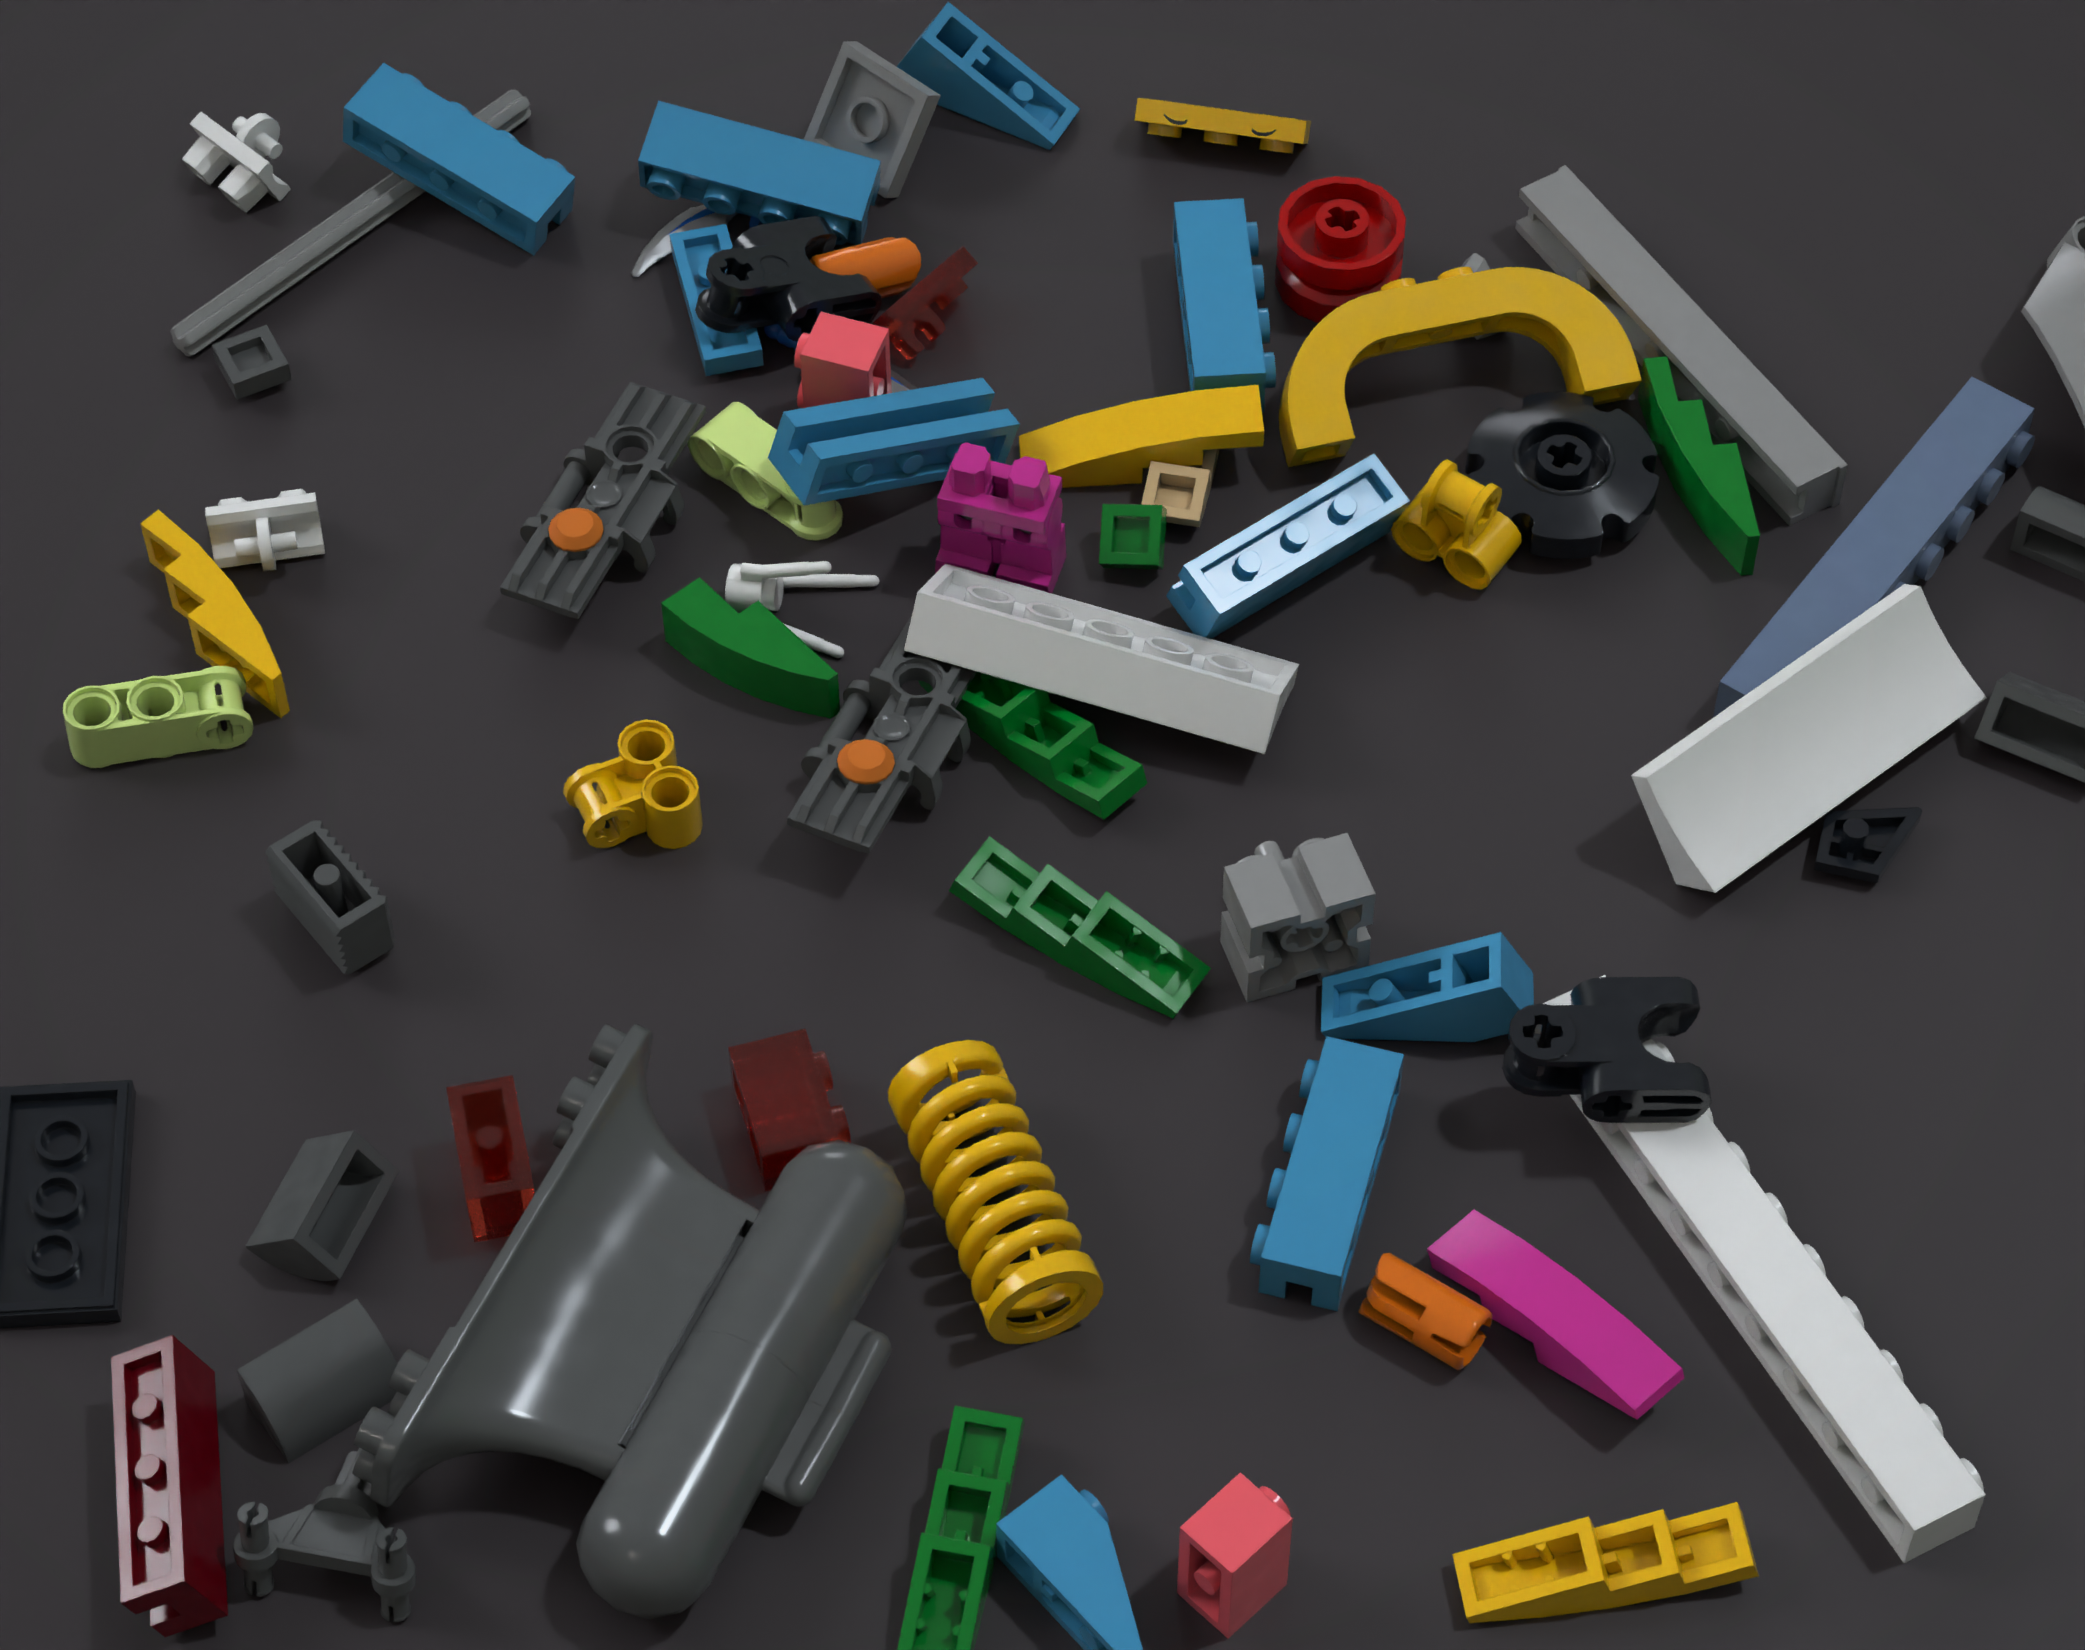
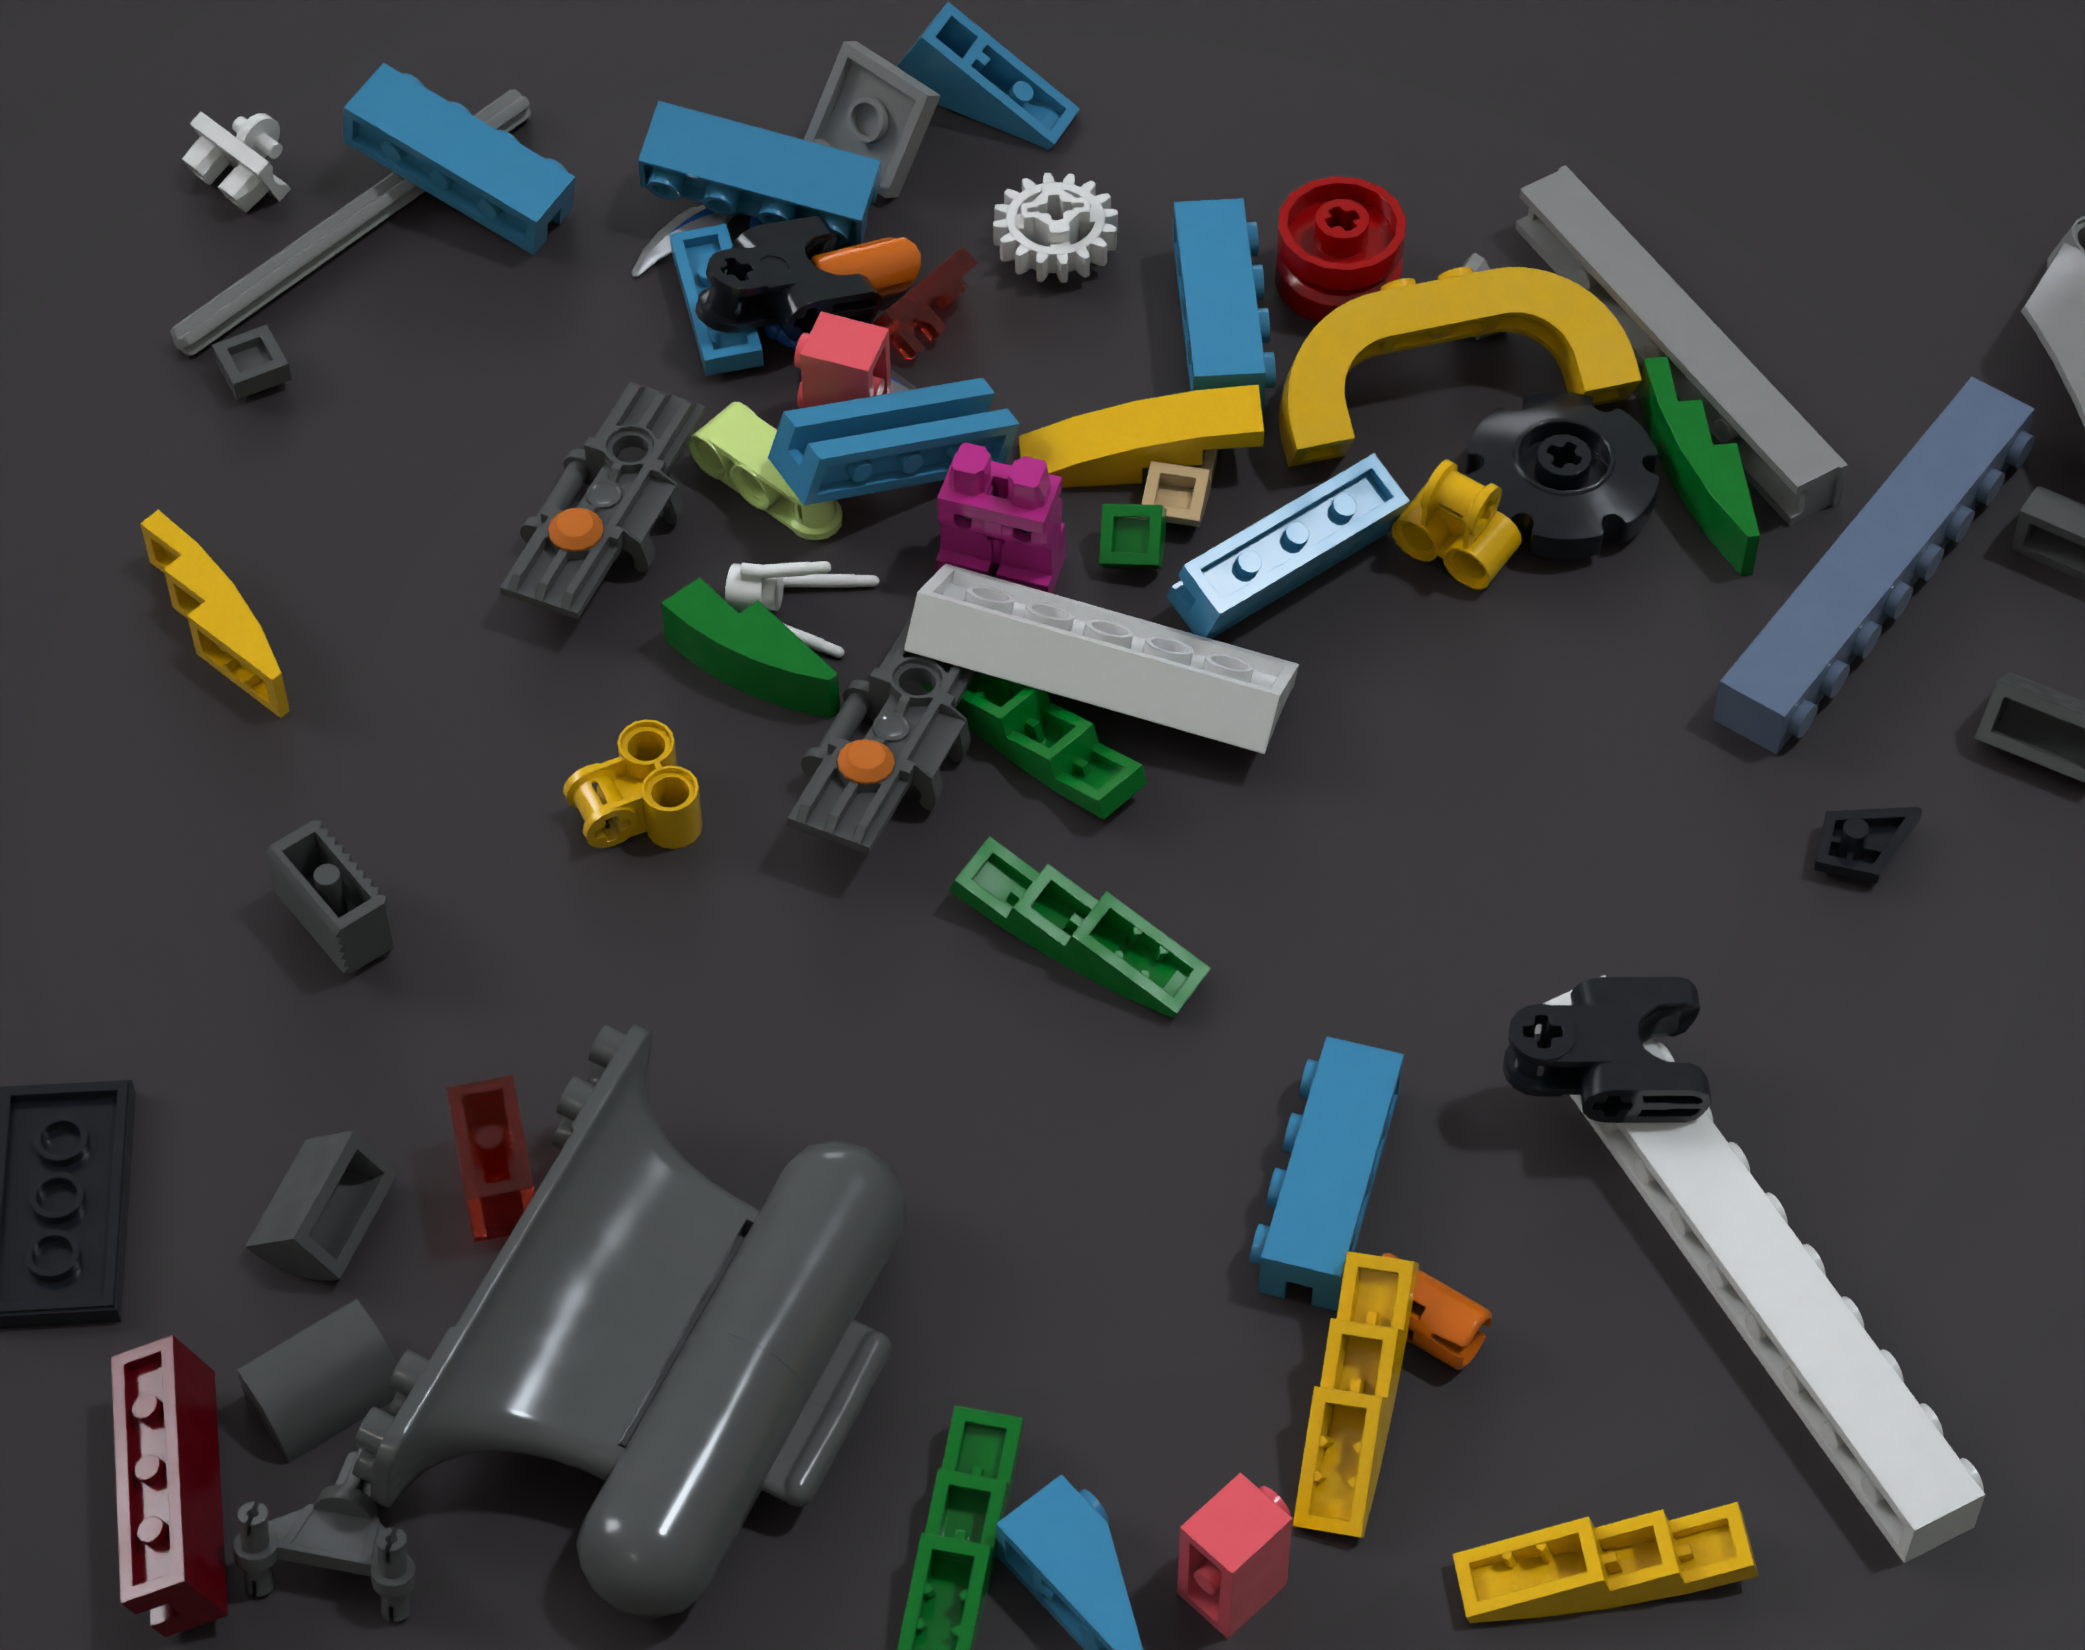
yellowish green piece [63,666,253,768] -> none
white hips [205,489,325,571] -> none
clear red brick [728,1028,851,1192] -> none
yellow piece [888,1040,1103,1344] -> none
yellow plate [1134,98,1311,154] -> none
light grey brick [1220,833,1376,1002] -> none
dark azure slope [1321,932,1534,1042] -> none
dark pink slope [1427,1209,1685,1420] -> none
white arch [1631,584,1987,893] -> none
none -> white gear [993,173,1118,283]
none -> yellow slope [1292,1251,1419,1538]

